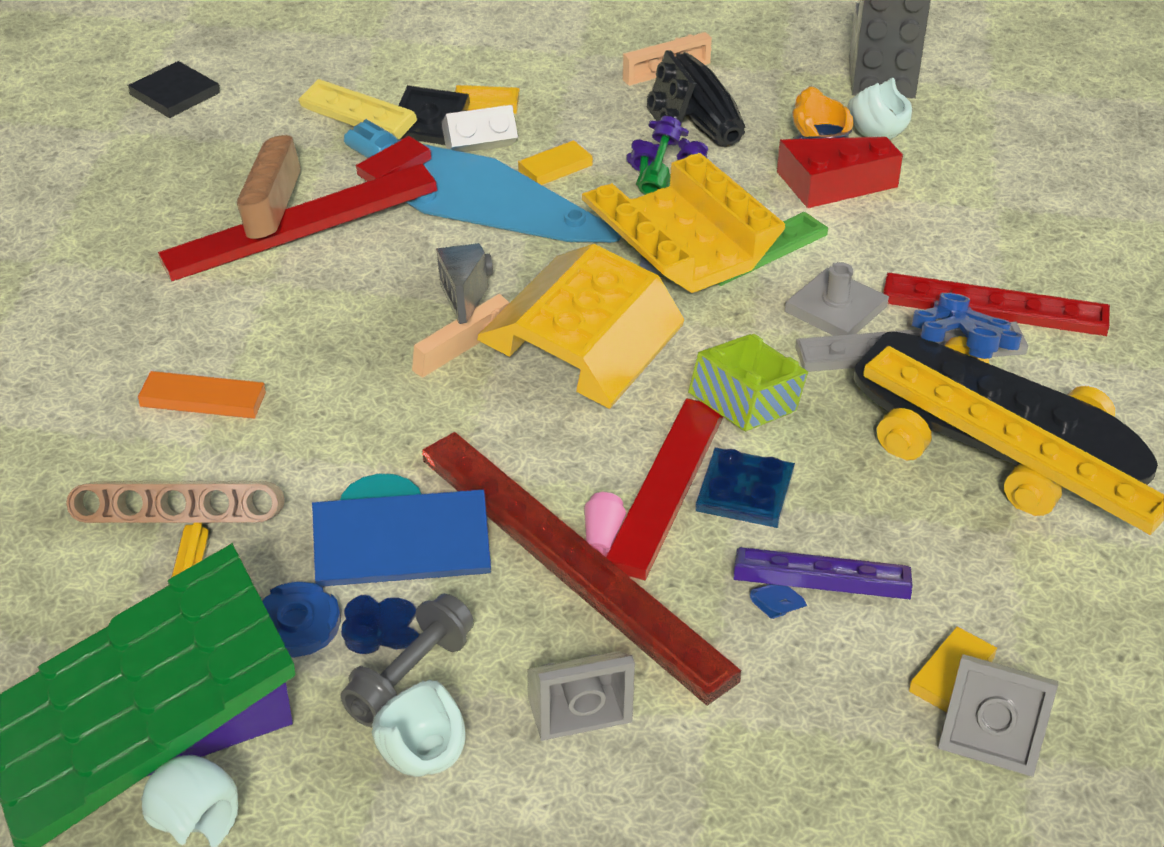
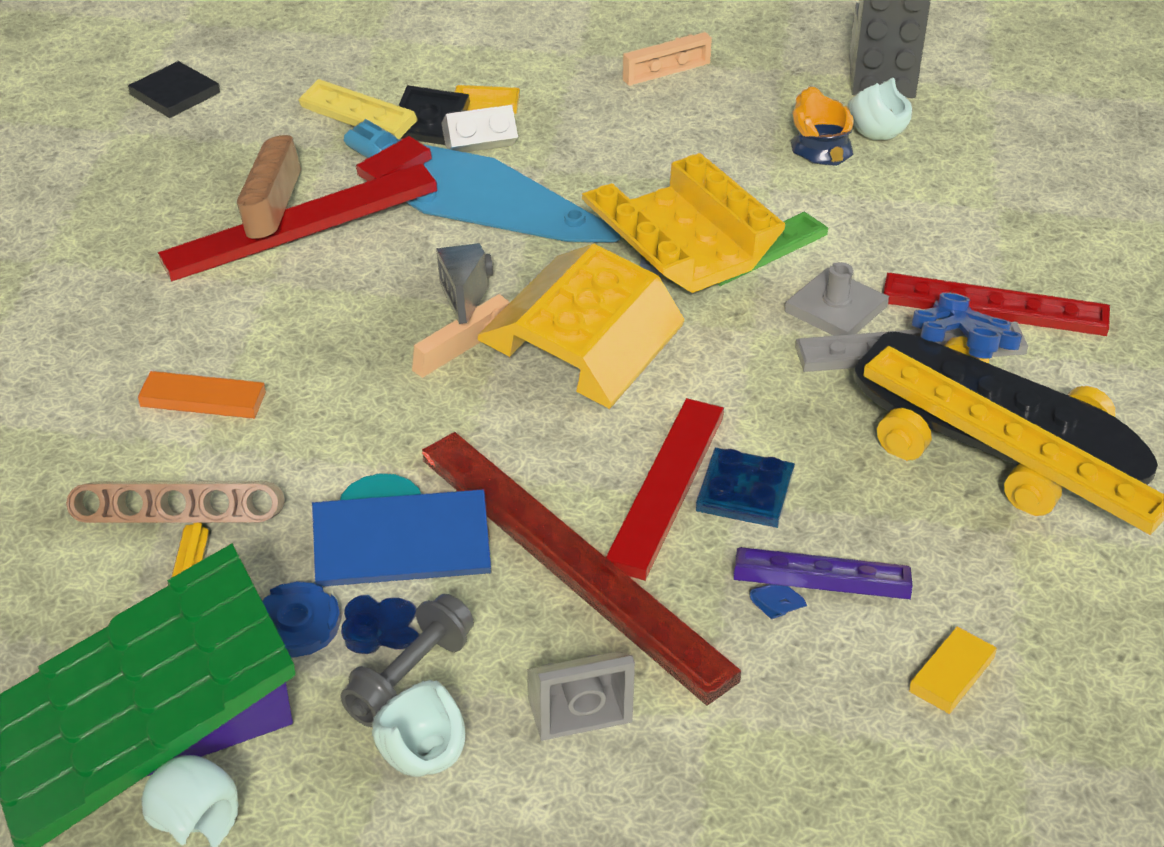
yellow tile [518,140,593,185] -> none
bright pink cone [584,492,626,557] -> none
dark purple plant [626,116,708,195] -> none
black plate [647,50,745,147] -> none
lime container [688,334,809,432] -> none
red wedge [777,137,903,209] -> none
light grey tile [938,654,1059,777] -> none

